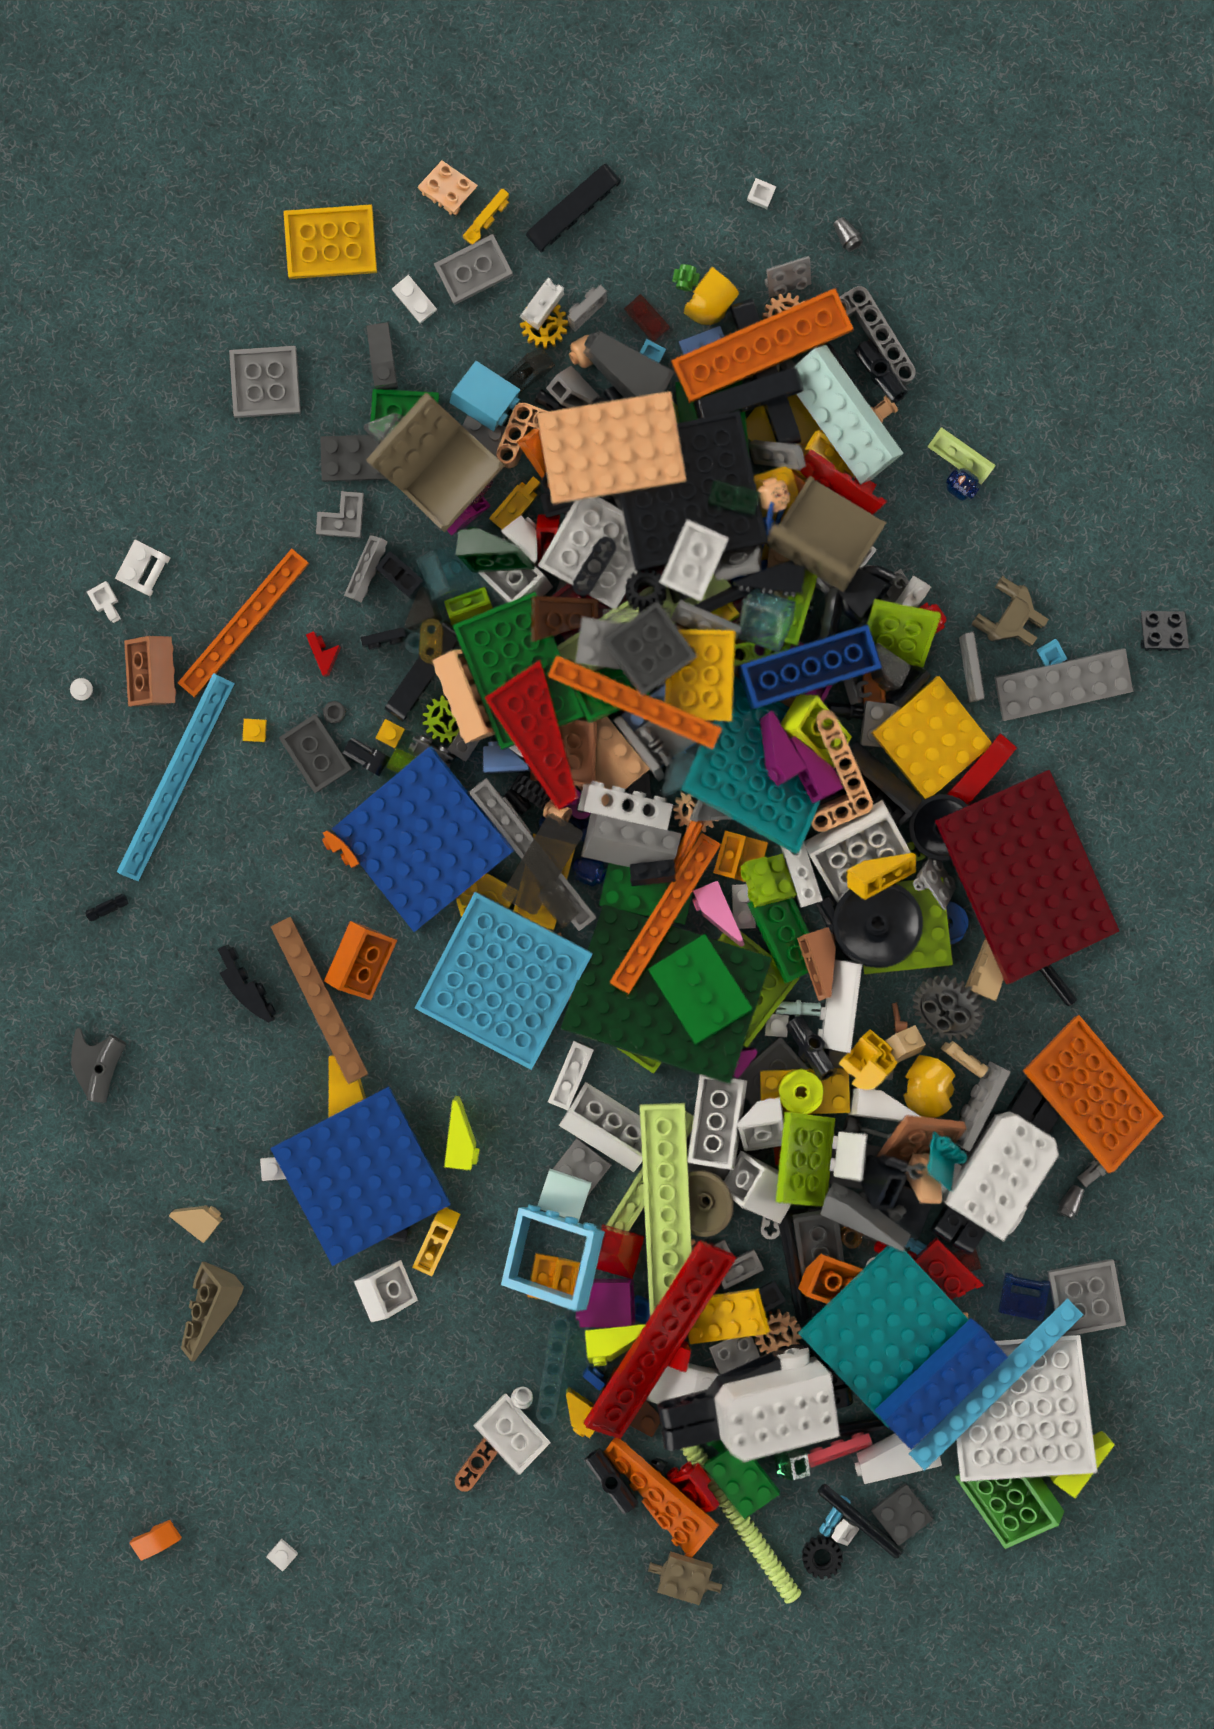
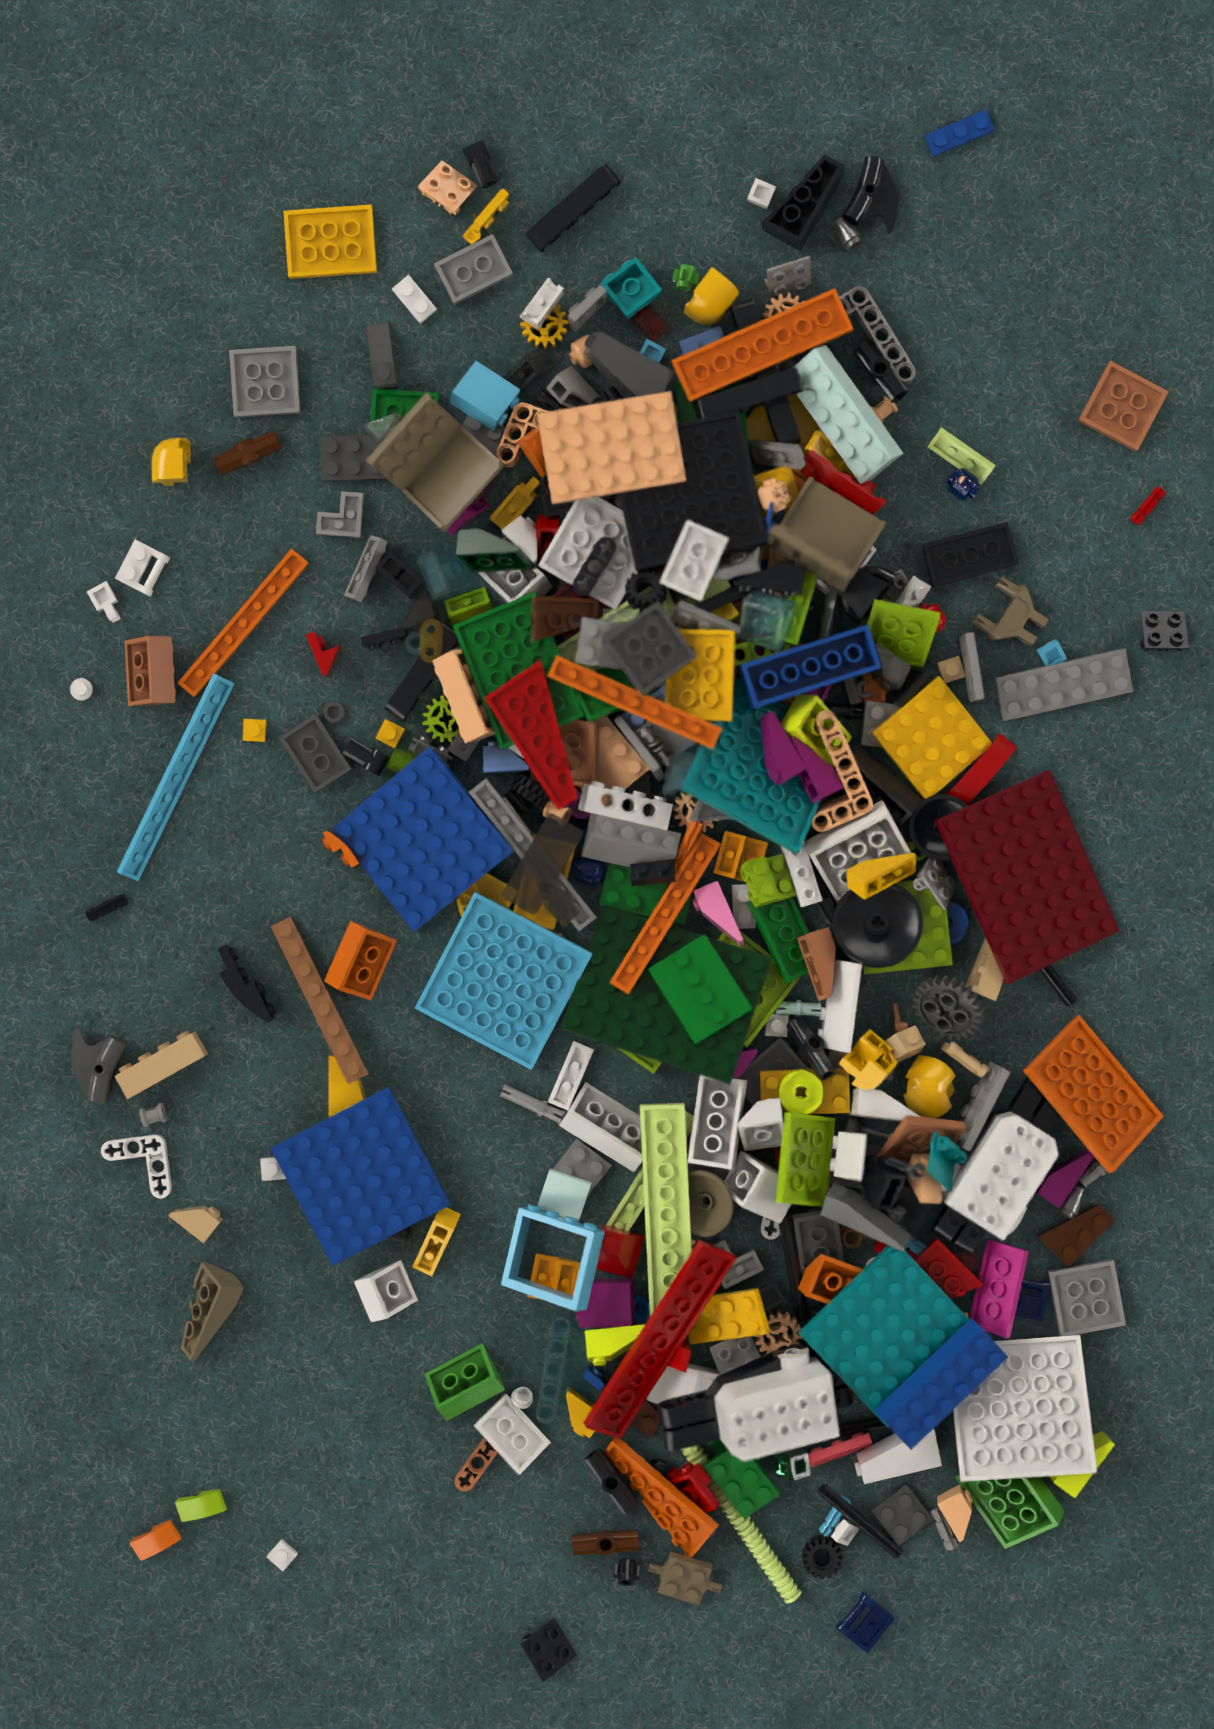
neon yellow slope [444,1096,480,1170] -> none
clear green slope [708,480,760,515] -> none
medium azure plate [909,1298,1083,1471] -> none
none -> white beam [101,1134,172,1199]
none -> tan brick [115,1030,208,1099]
none -> light grey bush [139,1103,167,1127]
none -> yellow brick [151,438,191,486]
none -> lime slope [175,1489,227,1522]
none -> reddish brown piece [213,430,282,476]
none -> bright green slope [425,1343,505,1421]
none -> black piece [463,140,499,189]
none -> light grey pin [499,1084,565,1124]
none -> black hinge [520,1618,577,1682]
none -> reddish brown piece [572,1529,639,1556]
none -> teal plate [600,257,663,320]
none -> black gear [613,1558,640,1586]
none -> black wedge [761,154,844,251]
none -> clear blue plate [836,1592,895,1653]
none -> black pin [843,156,899,234]
none -> black plate [921,522,1019,588]
none -> blue plate [925,109,995,157]
none -> light grey axle [931,1507,958,1551]
none -> tan plate [937,656,966,684]
none -> light nougat slope [937,1484,973,1542]
none -> dark pink plate [970,1239,1029,1338]
none -> magenta slope [1035,1149,1094,1208]
none -> reddish brown wing [1036,1204,1115,1267]
none -> nougat plate [1078,361,1169,452]
none -> red axle [1130,486,1166,525]

